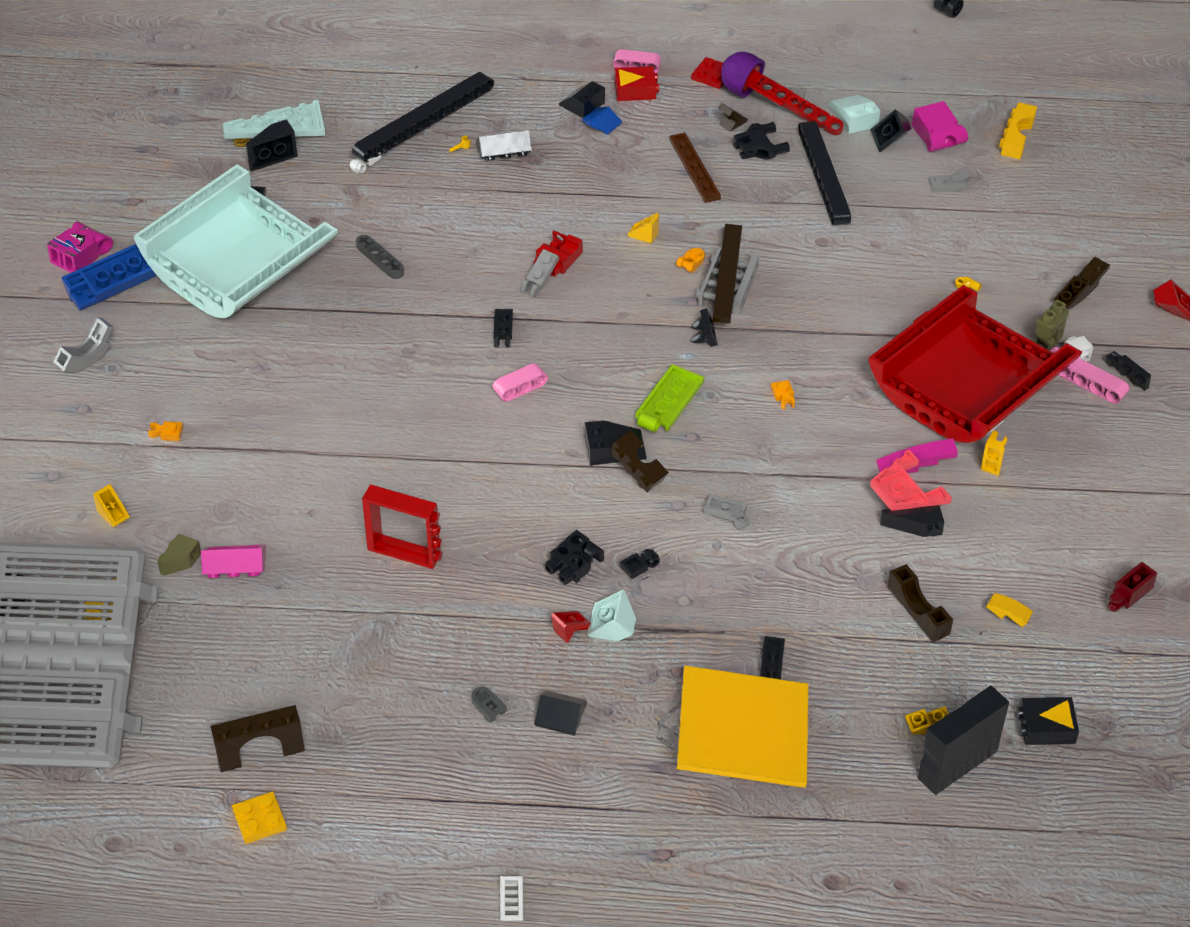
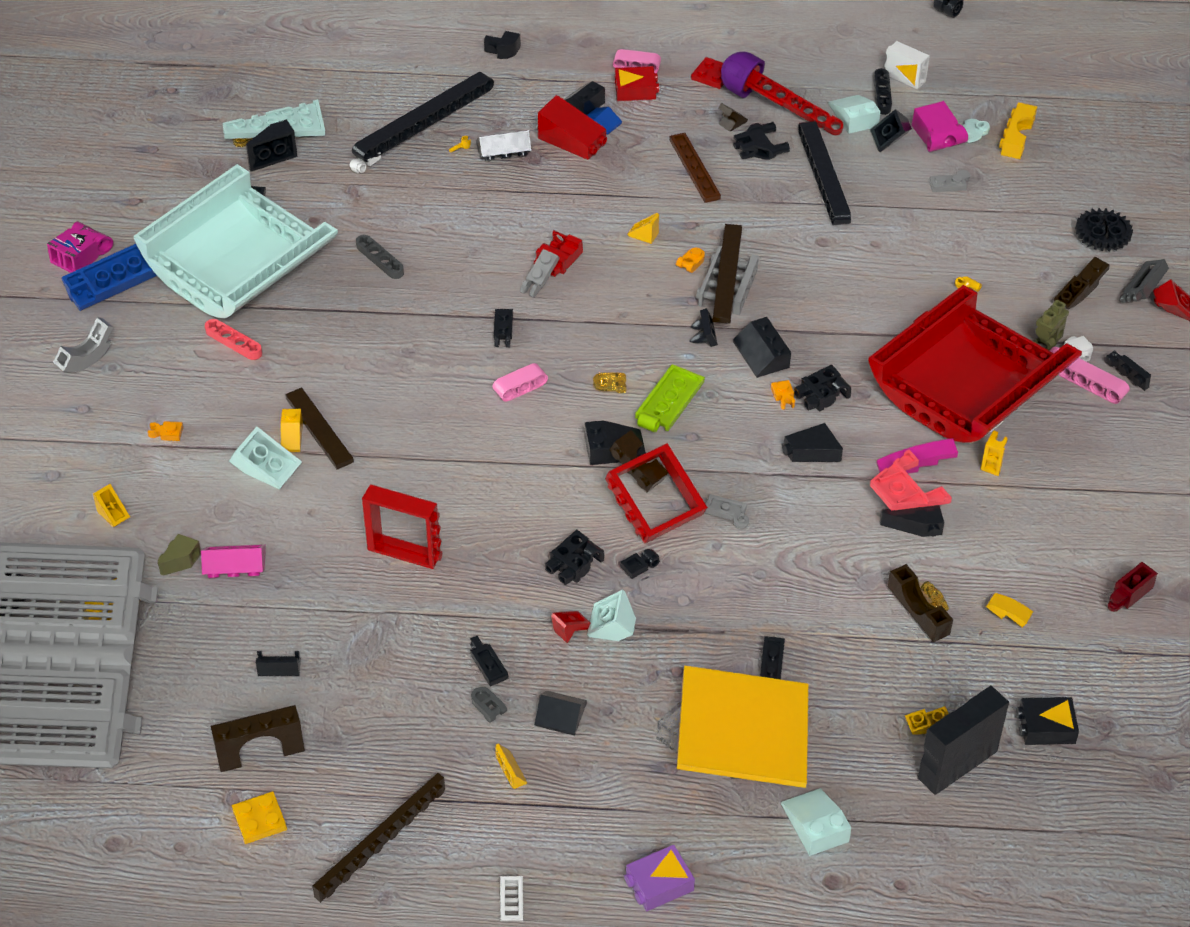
none -> coral beam [205,319,262,360]
none -> light aqua slope [229,427,302,489]
none -> black hinge [256,651,301,676]
none -> yellow slope [281,409,303,452]
none -> dark brown tile [285,387,354,470]
none -> dark brown plate [312,773,445,903]
none -> black hinge [470,635,509,687]
none -> black brick [484,31,521,59]
none -> yellow slope [495,743,527,789]
none -> red slope [538,95,607,160]
none -> clear yellow plate [593,373,627,394]
none -> red window [605,443,708,544]
none -> medium lavender brick [624,845,695,912]
none -> black slope [733,317,791,378]
none -> light aqua slope [781,788,851,856]
none -> black slope [782,423,843,462]
none -> black hips [794,364,851,412]
none -> black beam [874,68,892,115]
none -> white brick [884,41,930,89]
none -> clear yellow plate [921,581,949,611]
none -> light aqua plate [962,119,990,143]
none -> black gear [1075,208,1133,252]
none -> dark grey hinge [1121,259,1169,303]

